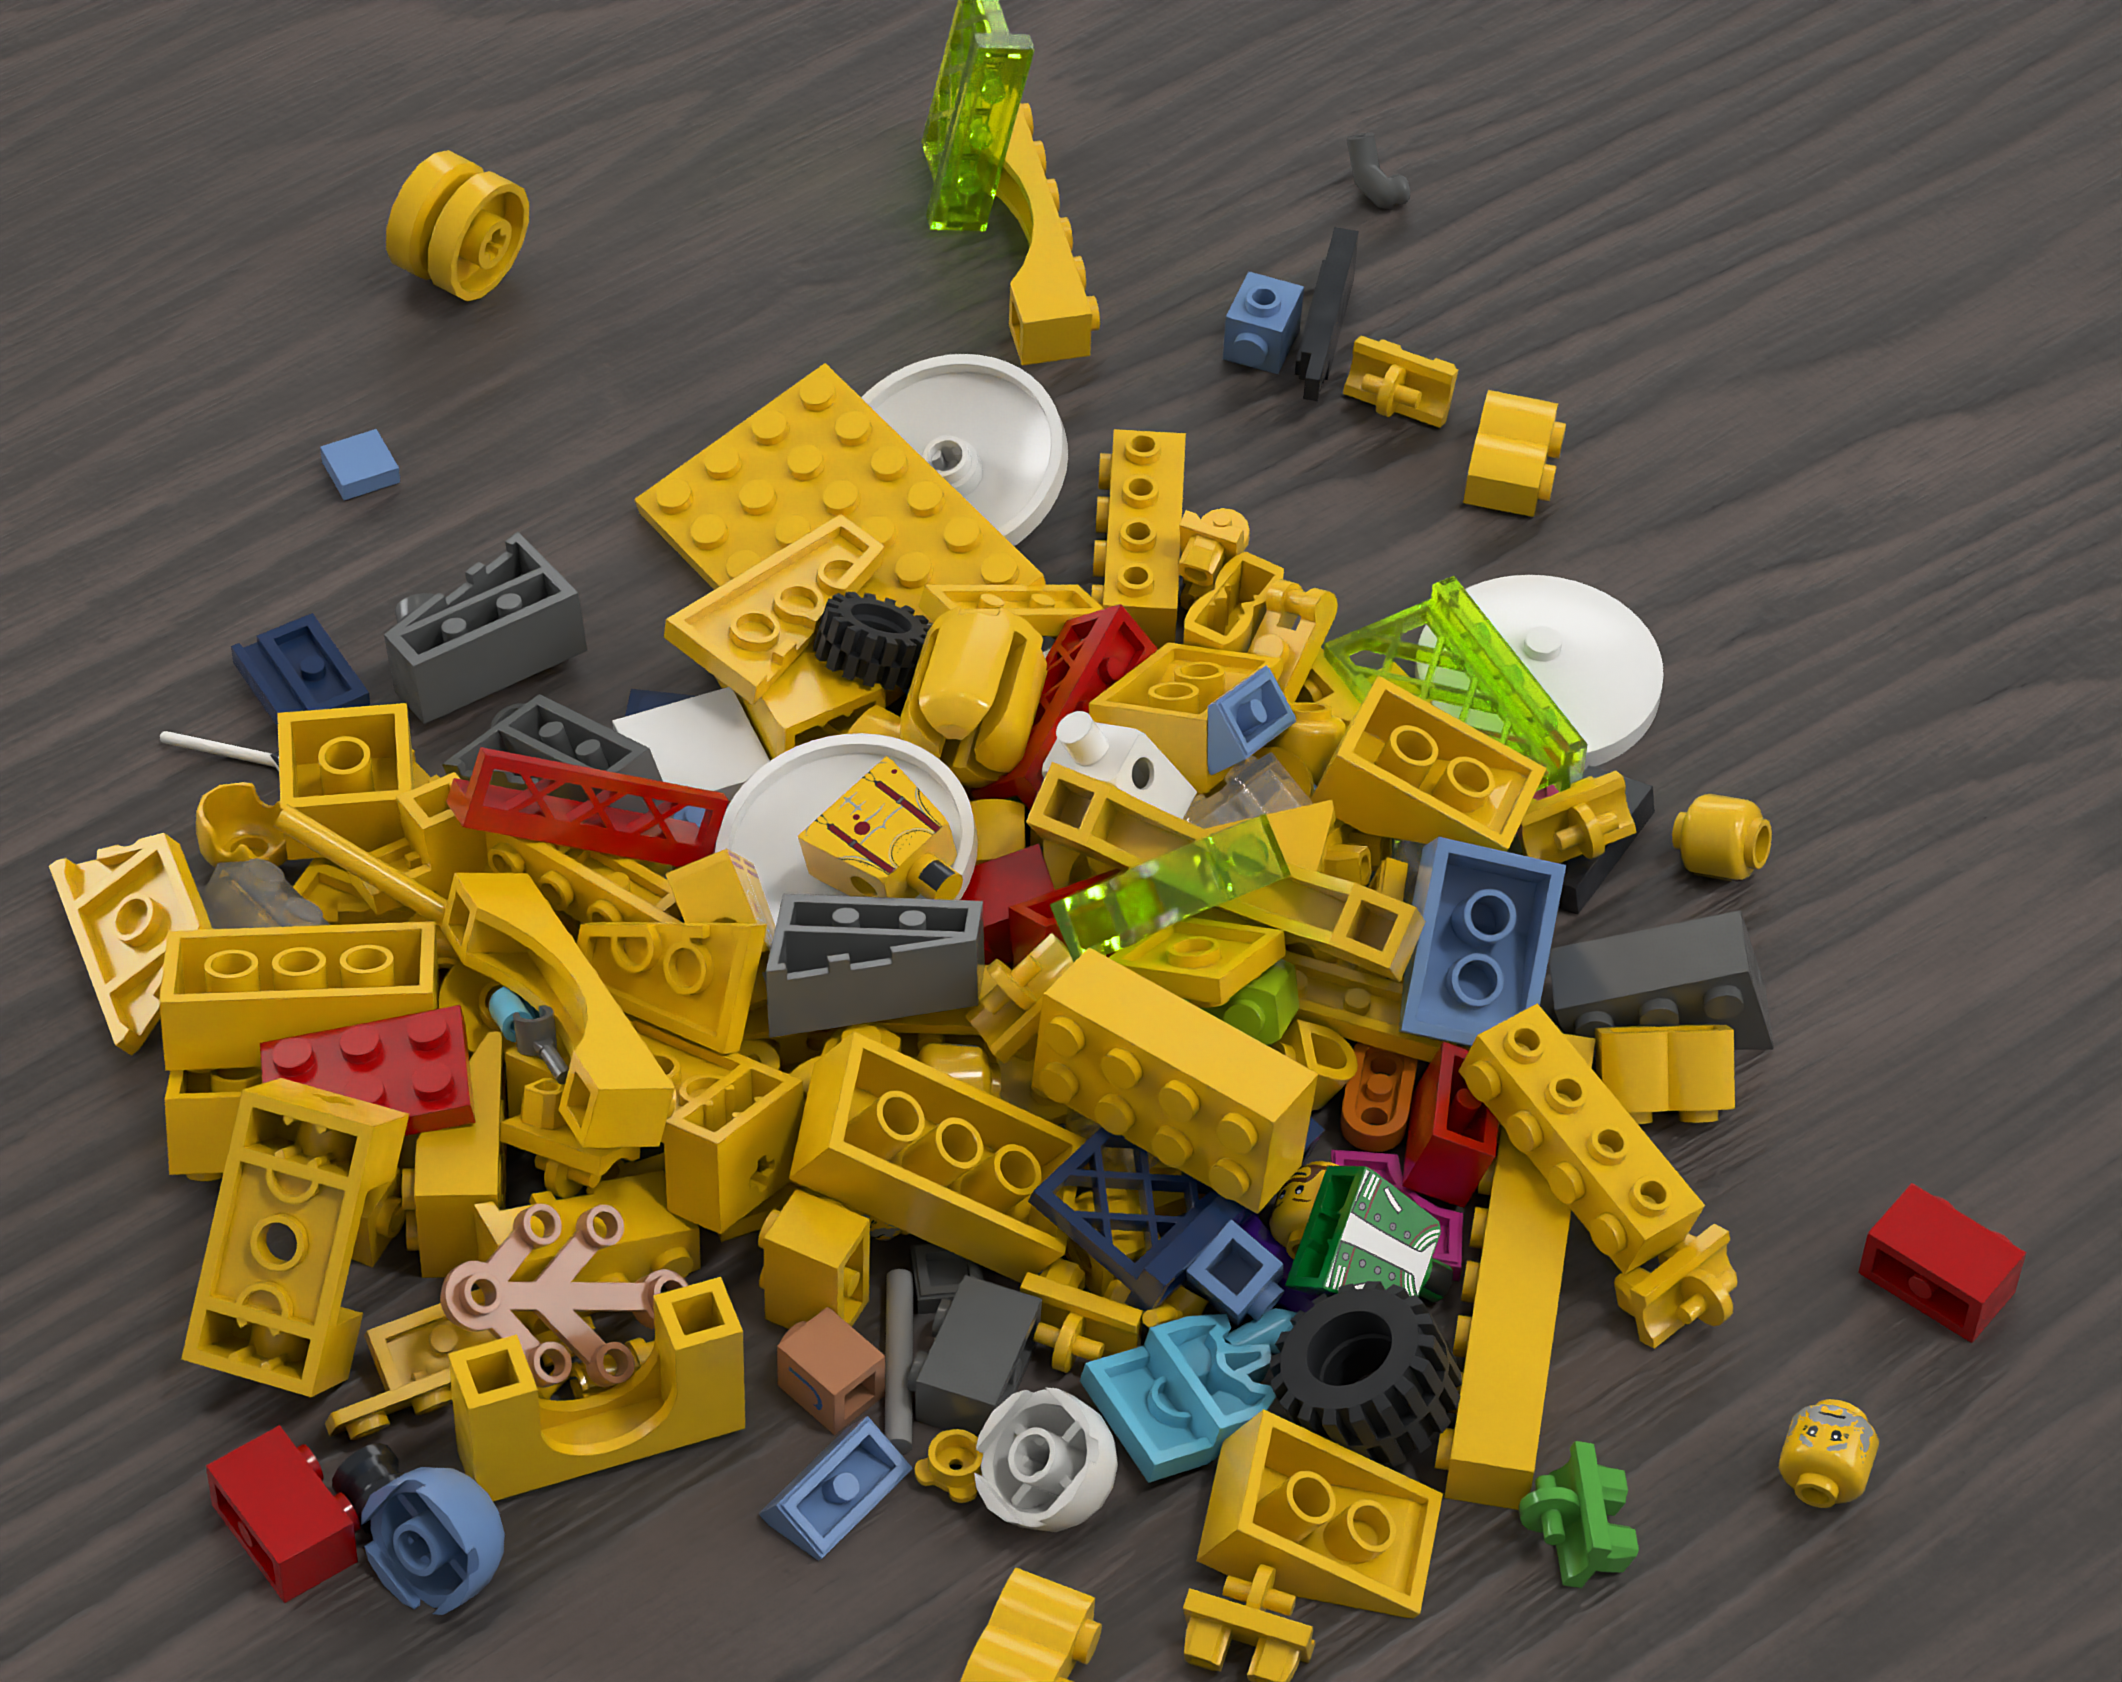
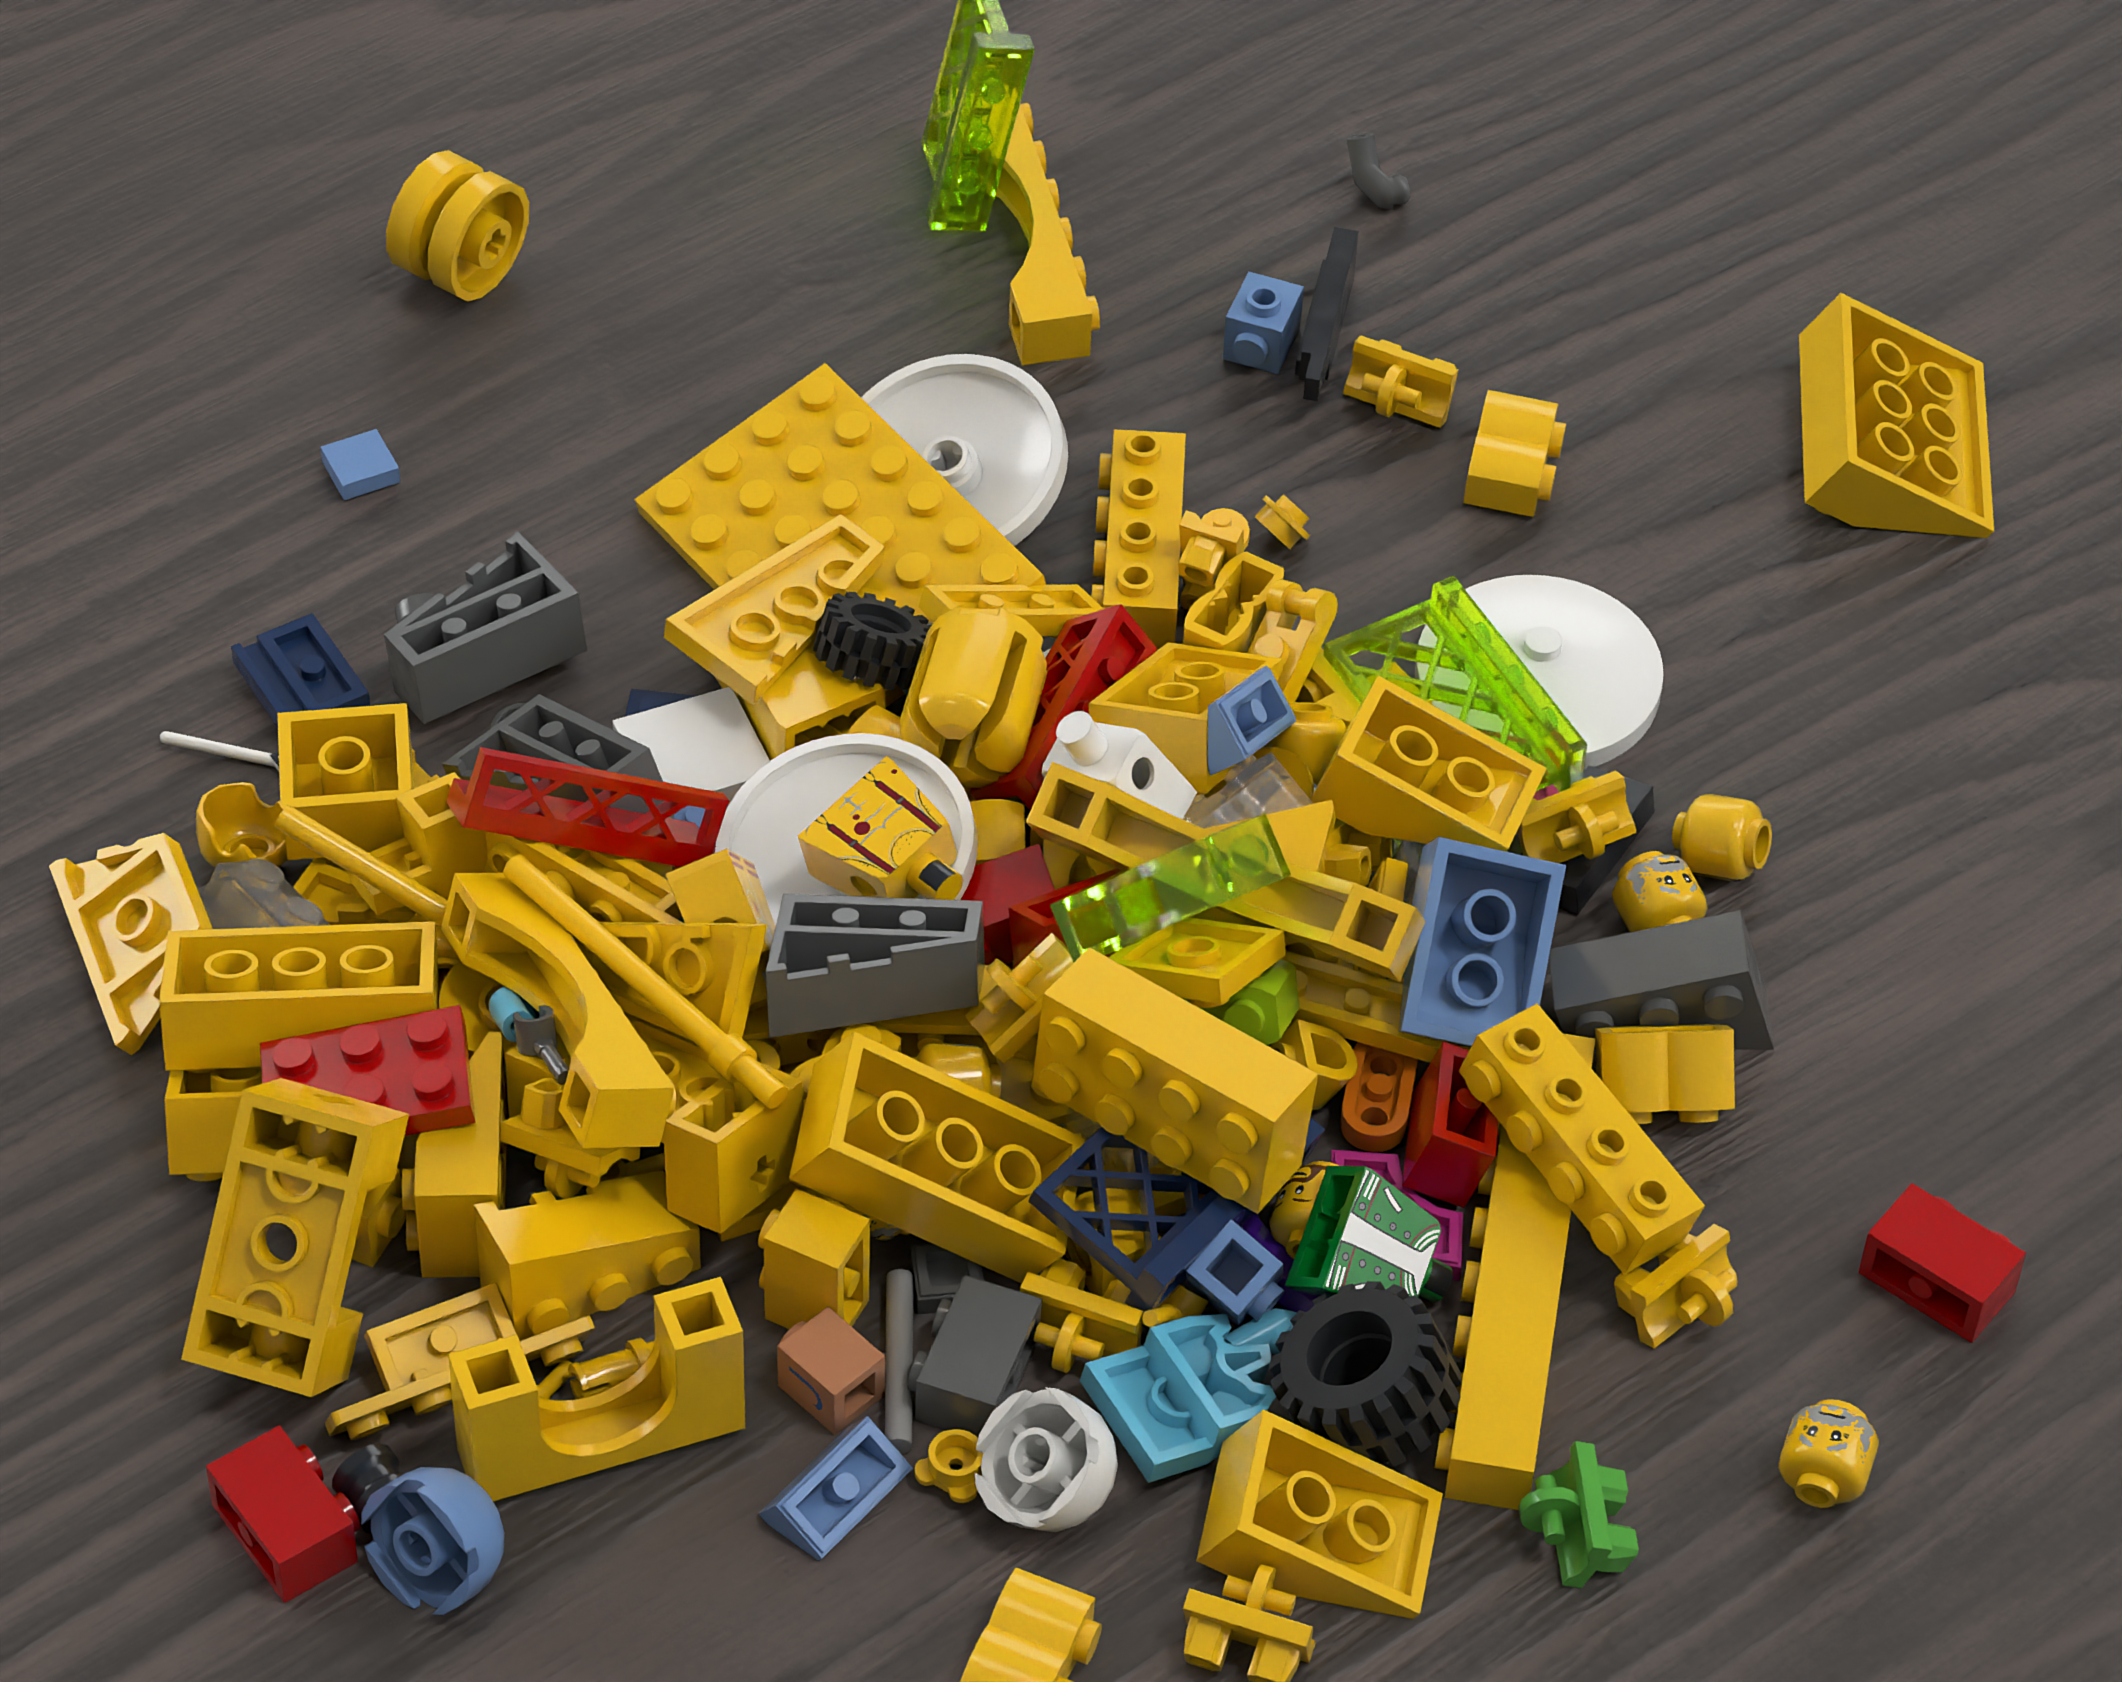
nougat plant [440,1203,689,1388] -> none
none -> yellow bar [504,854,788,1109]
none -> yellow plate [1255,494,1311,549]
none -> yellow head [1612,851,1707,933]
none -> yellow slope [1799,293,1994,538]

